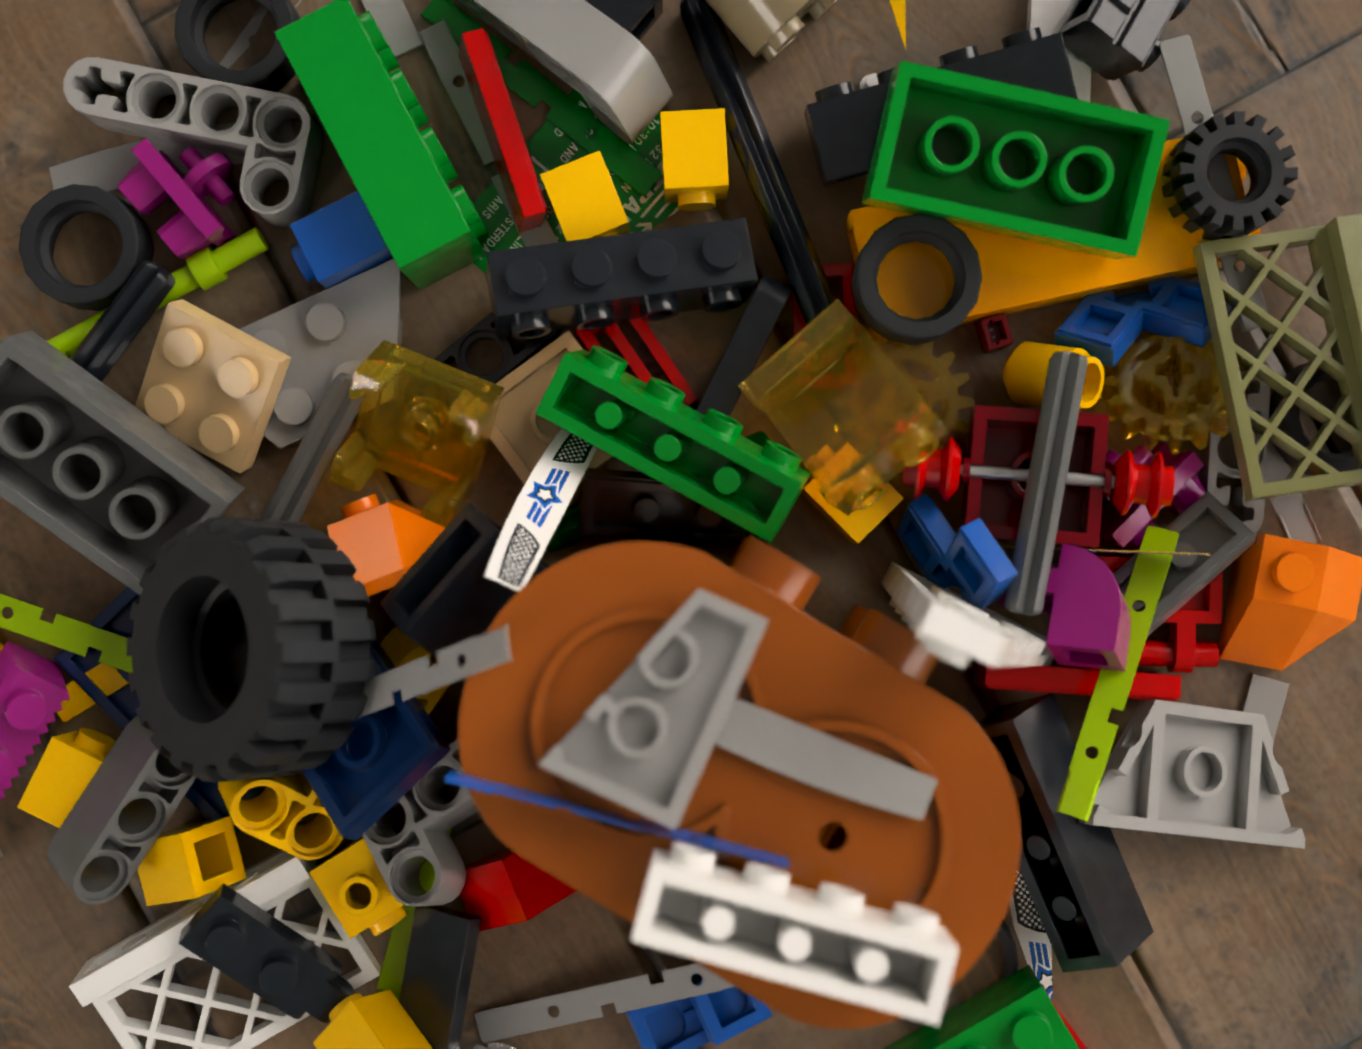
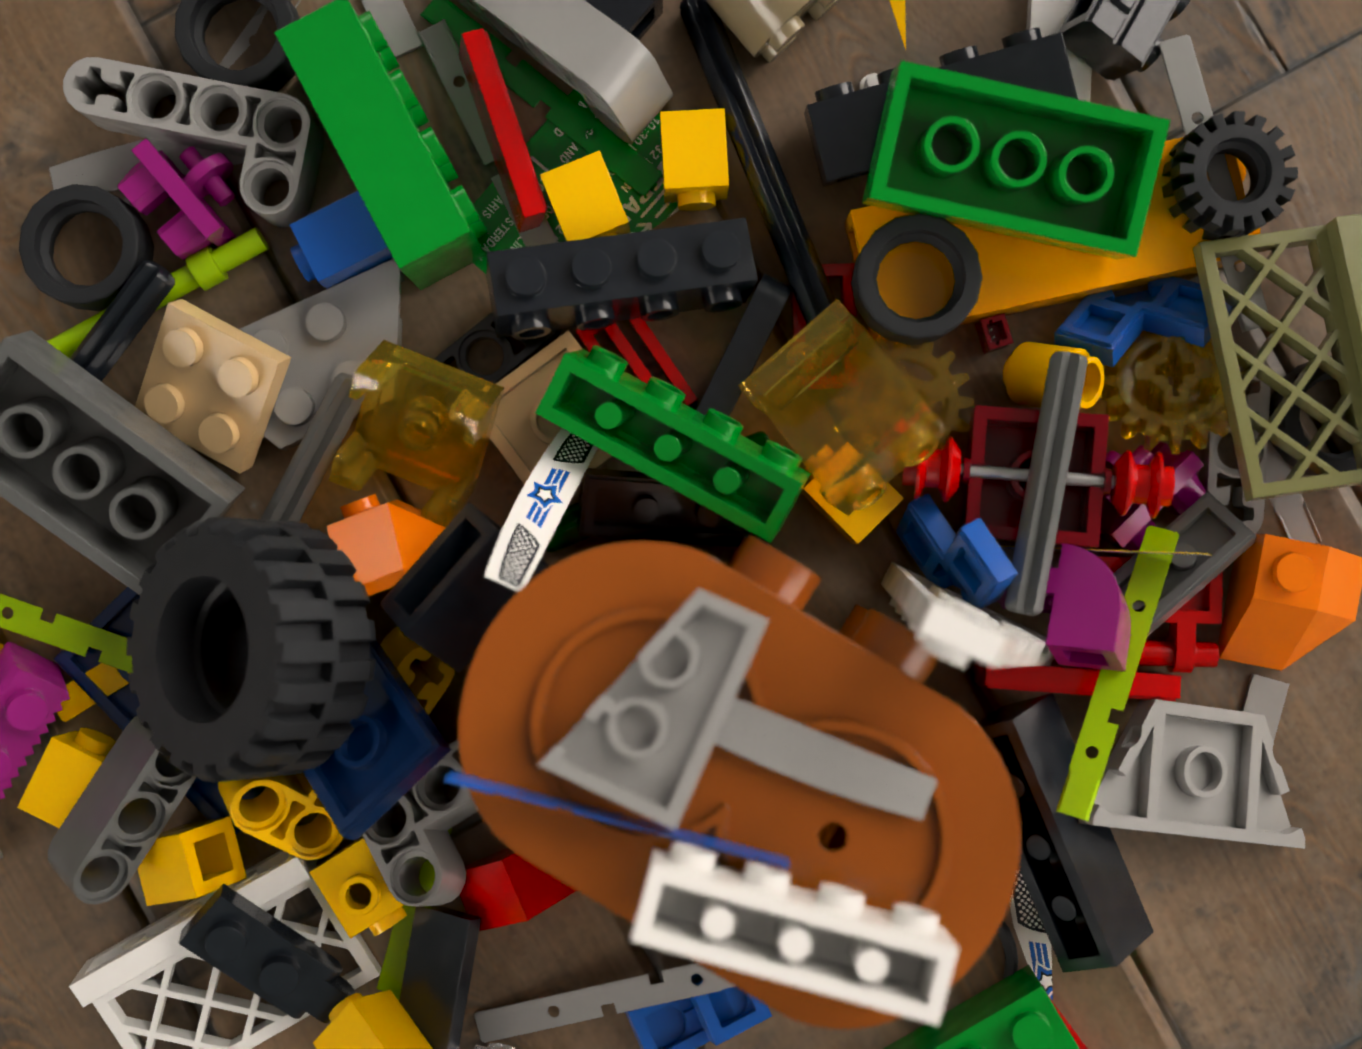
light grey piece [351,625,512,721] -> none

